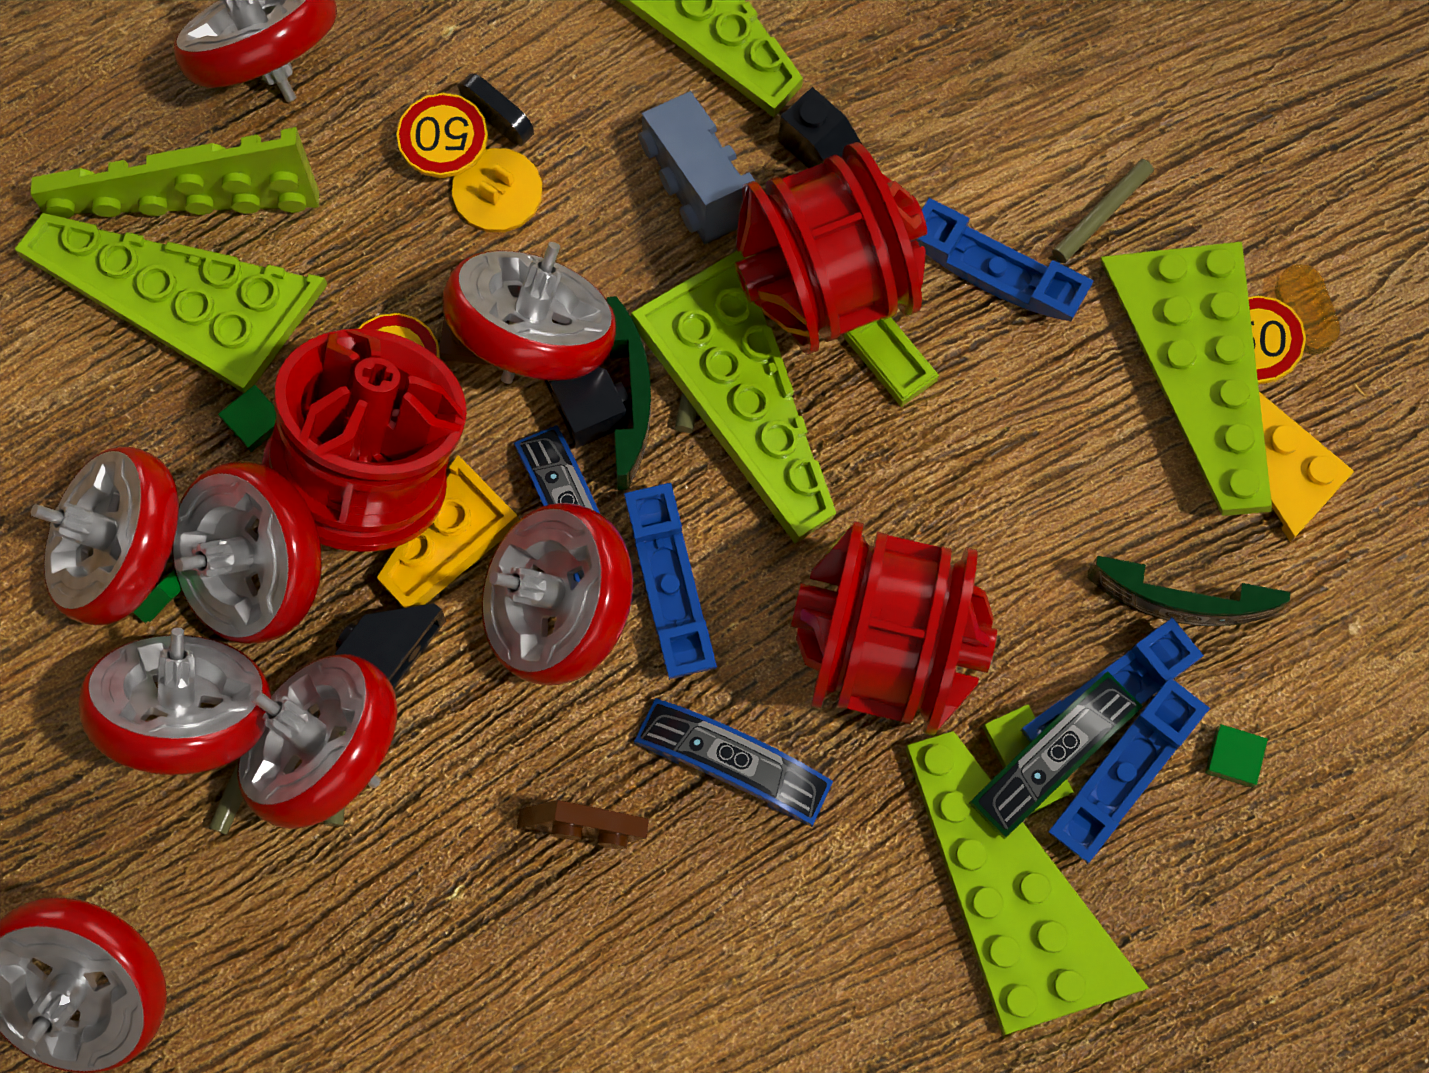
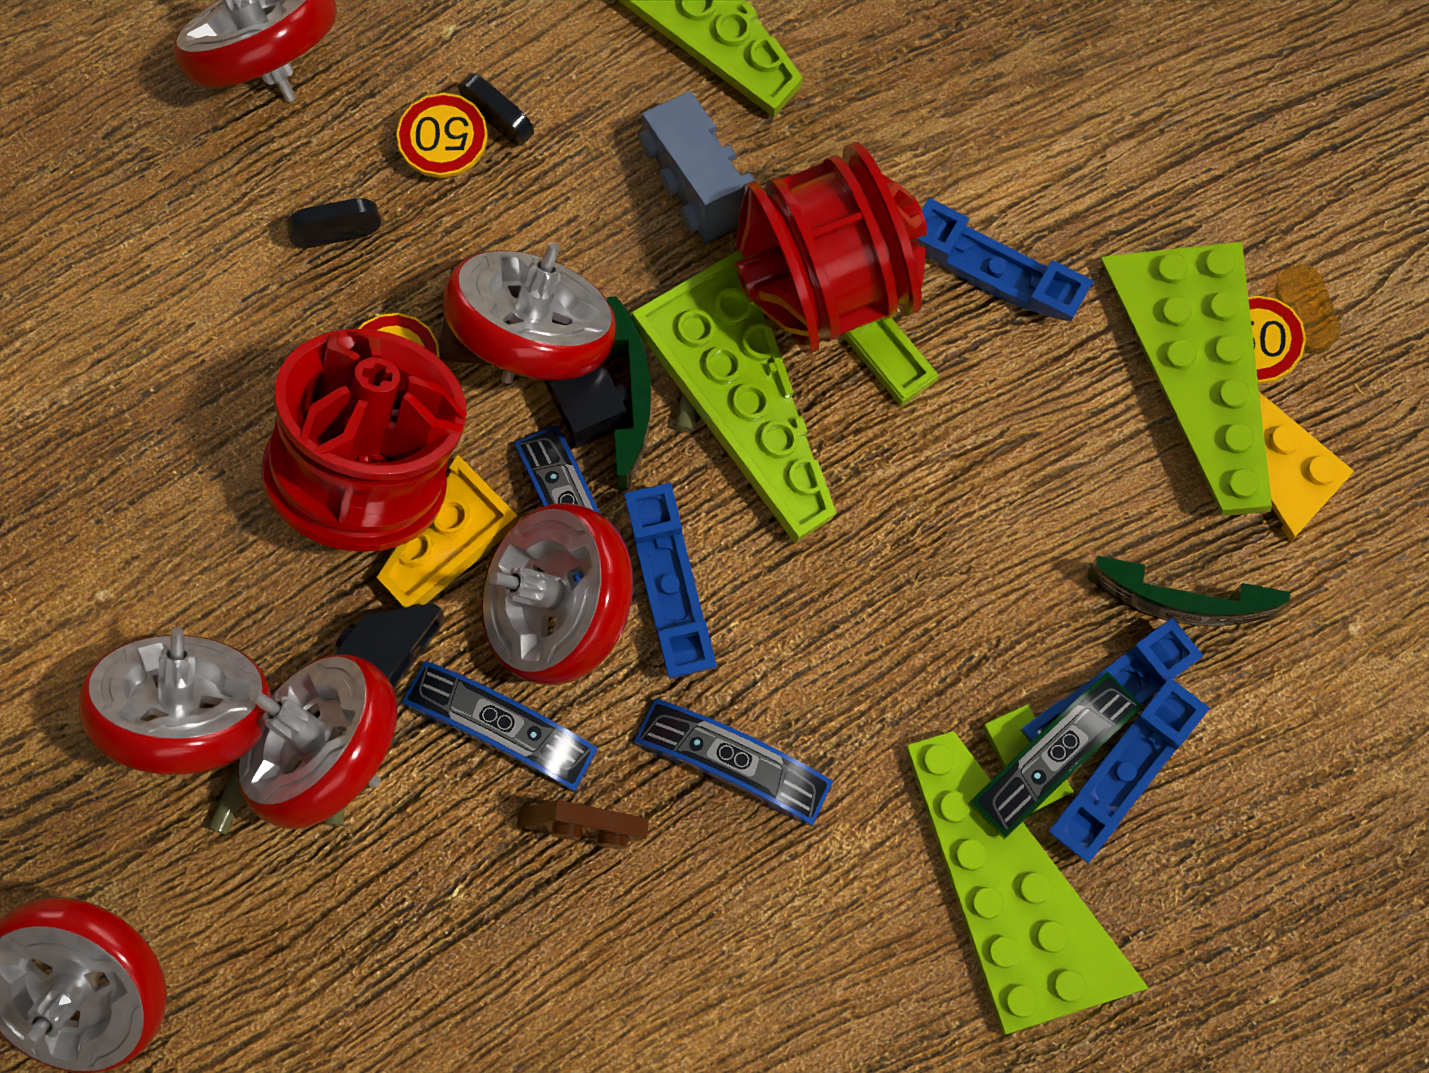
lime wing [15,213,328,393] -> none
lime wing [31,127,319,218] -> none
wheel [31,447,179,626] -> none
green tile [133,569,181,624] -> none
flat silver wheel [172,461,322,644] -> none
green tile [218,384,276,452] -> none
yellow piece [452,148,542,233] -> none
black slope [778,87,863,168] -> none
red wheel [791,521,997,735] -> none
olive bar [1052,159,1154,263] -> none
green tile [1205,724,1268,788] -> none
none -> black tile [286,198,381,248]
none -> slope [402,660,598,793]

